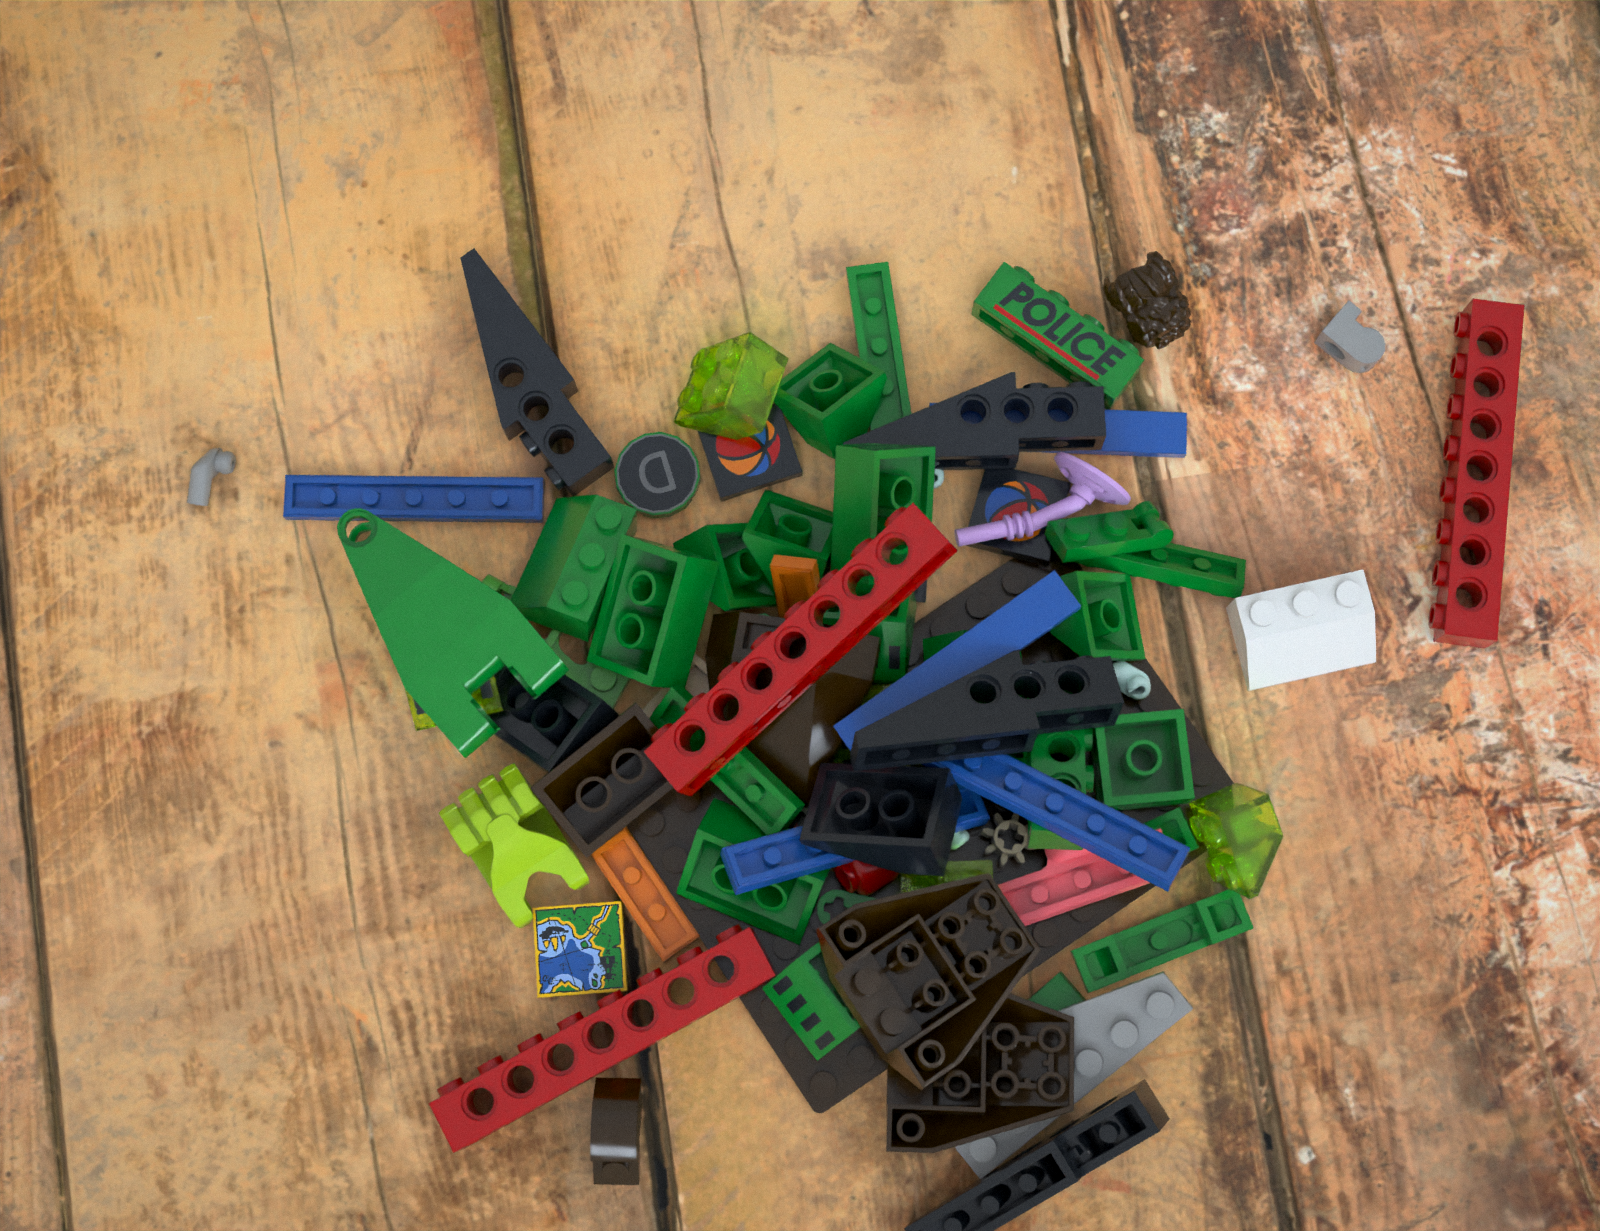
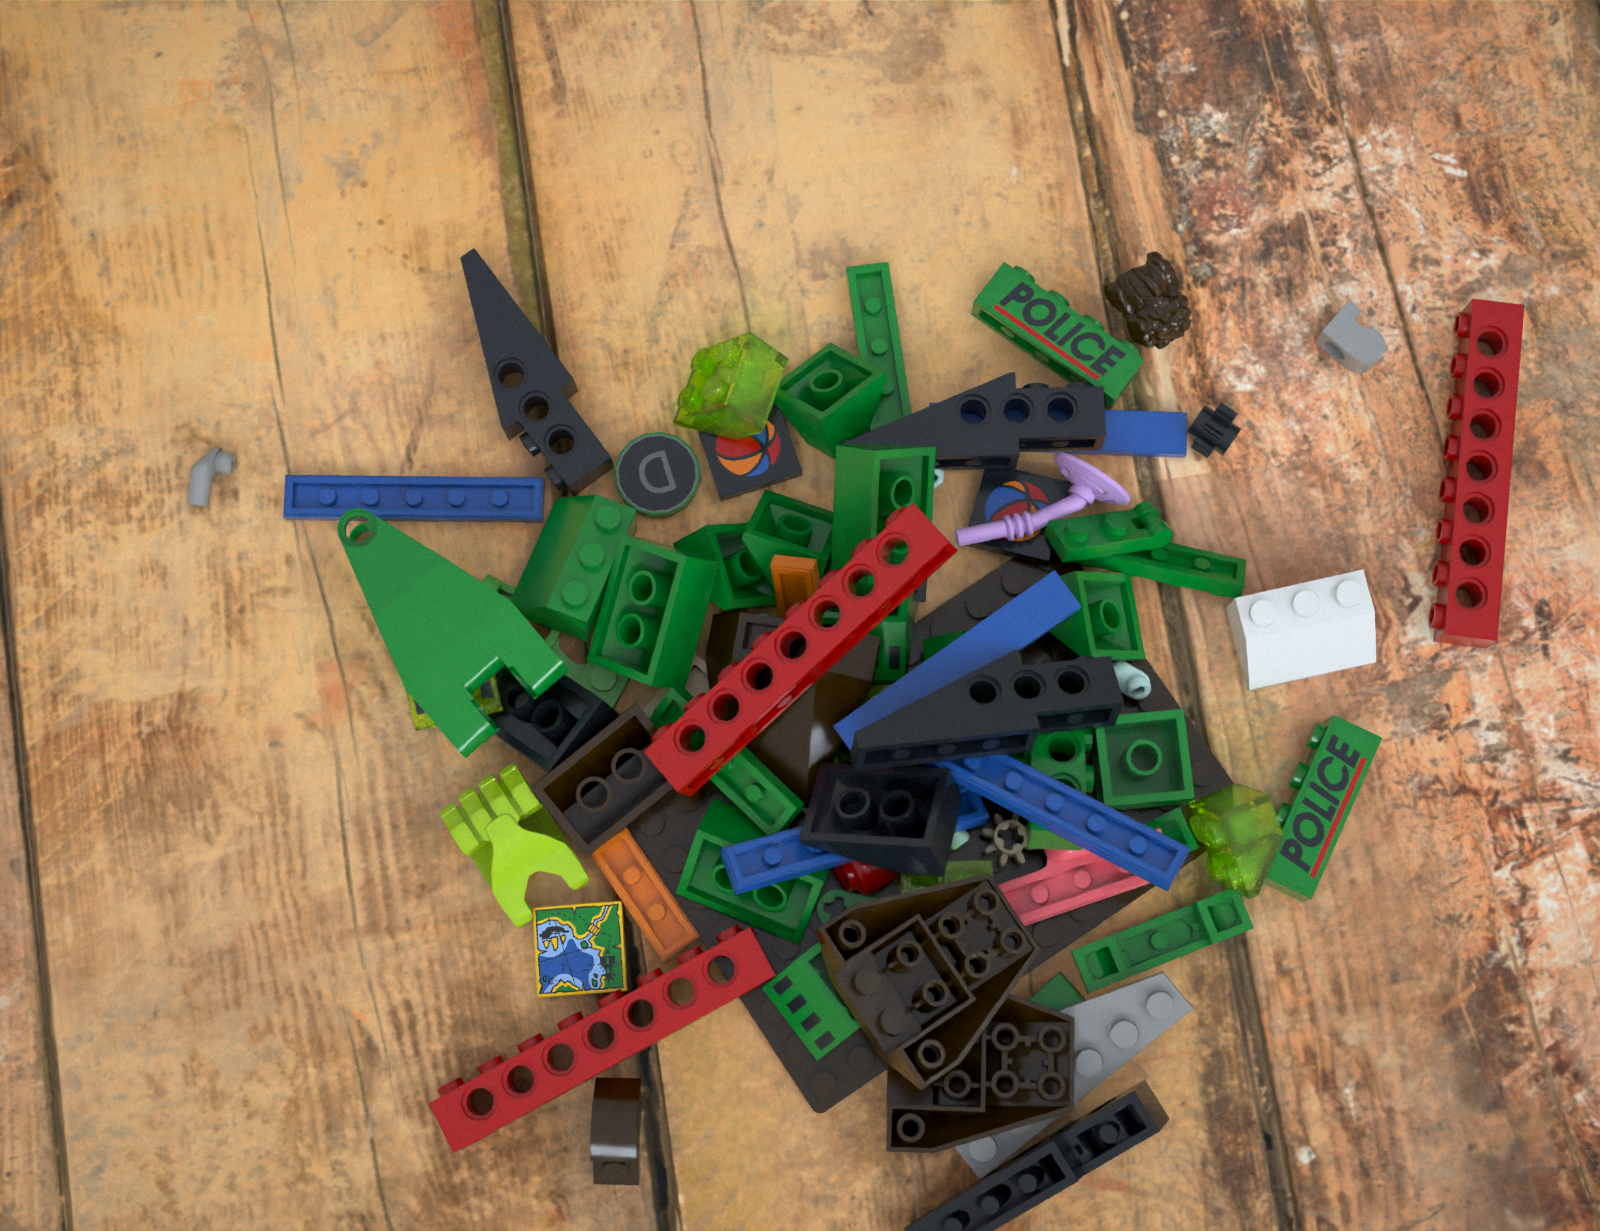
none -> black gear [1187,403,1241,458]
none -> green brick [1253,715,1382,902]

